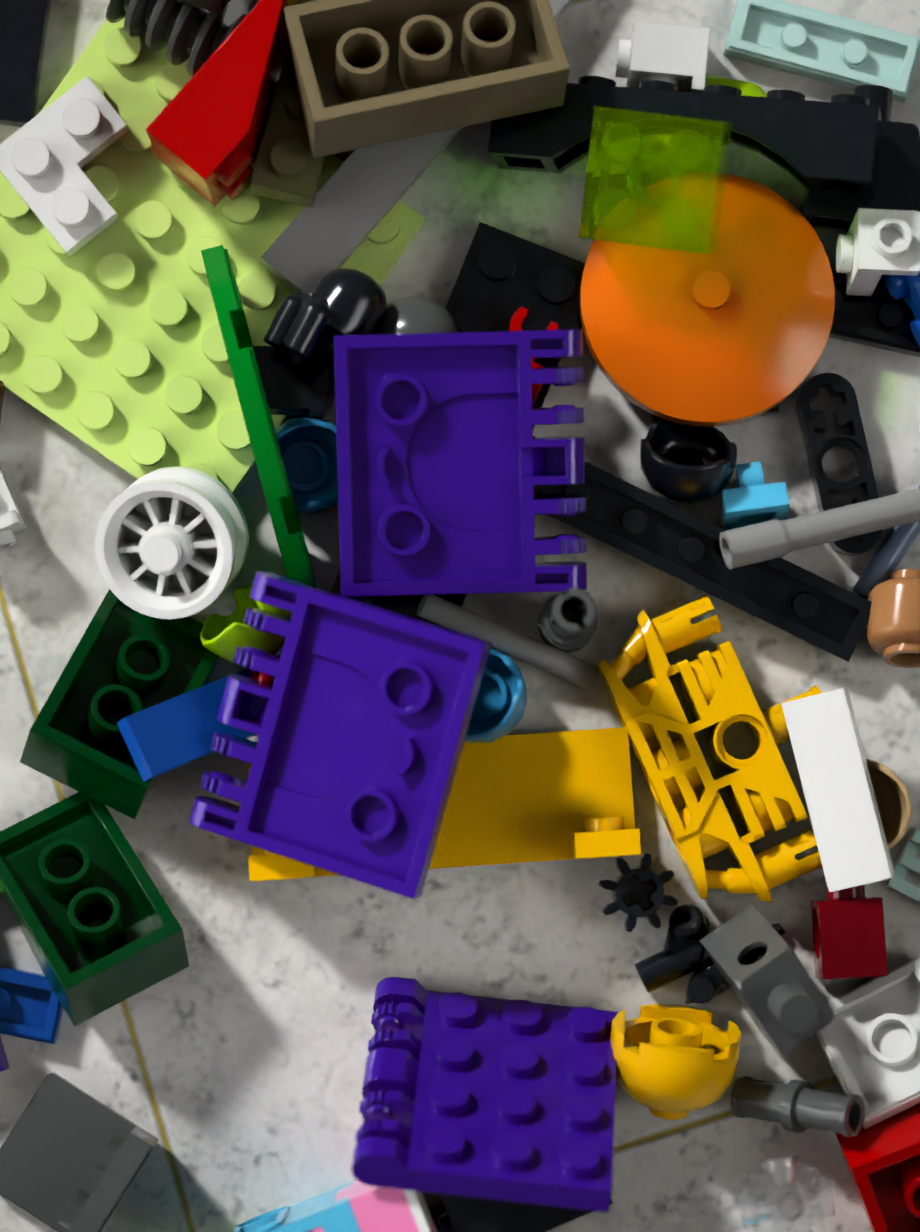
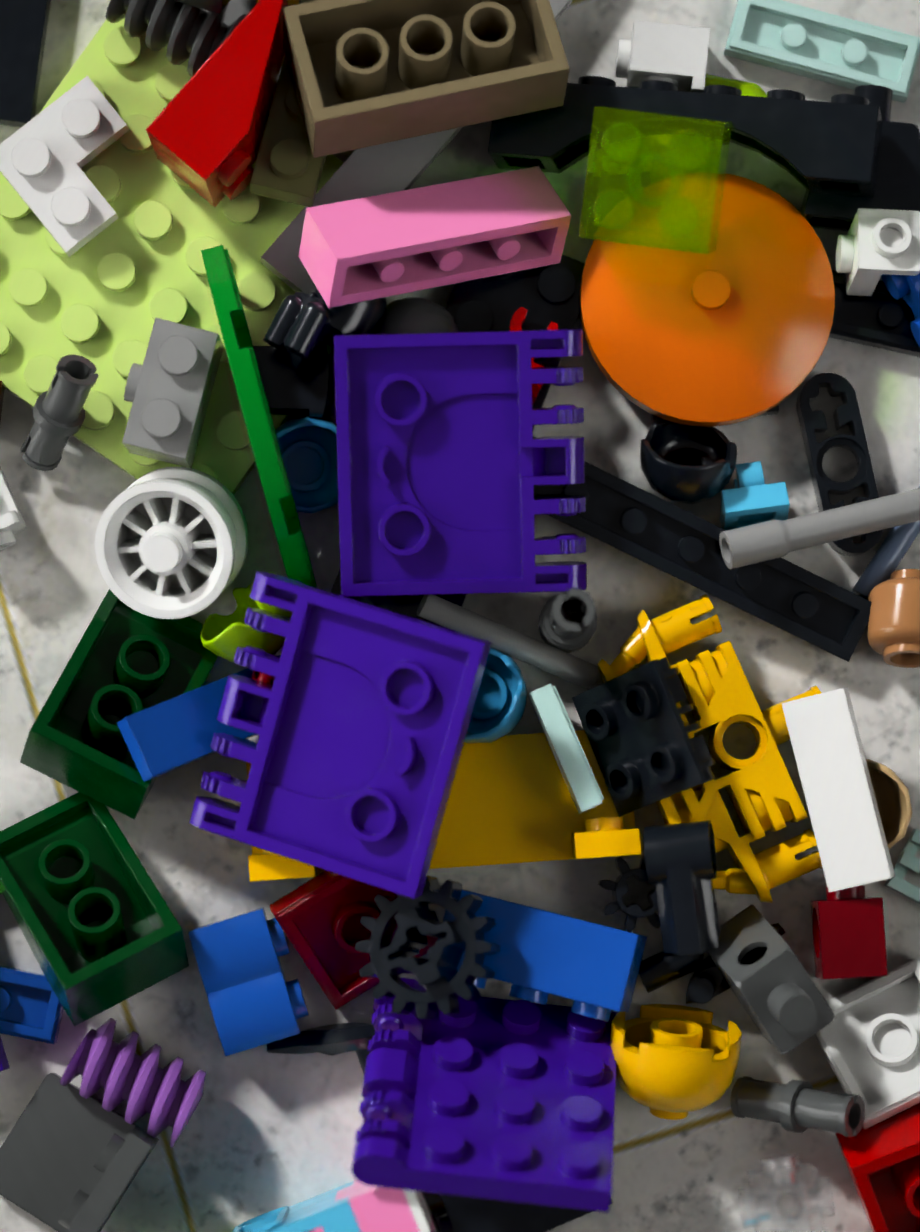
none -> dark grey pin [21,355,98,471]
none -> medium lavender piece [60,1018,206,1148]
none -> light grey brick [122,318,224,468]
none -> blue brick [188,907,309,1056]
none -> black bar [267,1023,375,1074]
none -> dark red tile [269,870,438,1010]
none -> bright pink brick [298,166,572,308]
none -> black gear [355,875,500,1020]
none -> blue brick [438,889,647,1021]
none -> light aqua tile [528,684,604,814]
none -> black hinge [572,657,716,817]
none -> black piece [644,821,721,956]

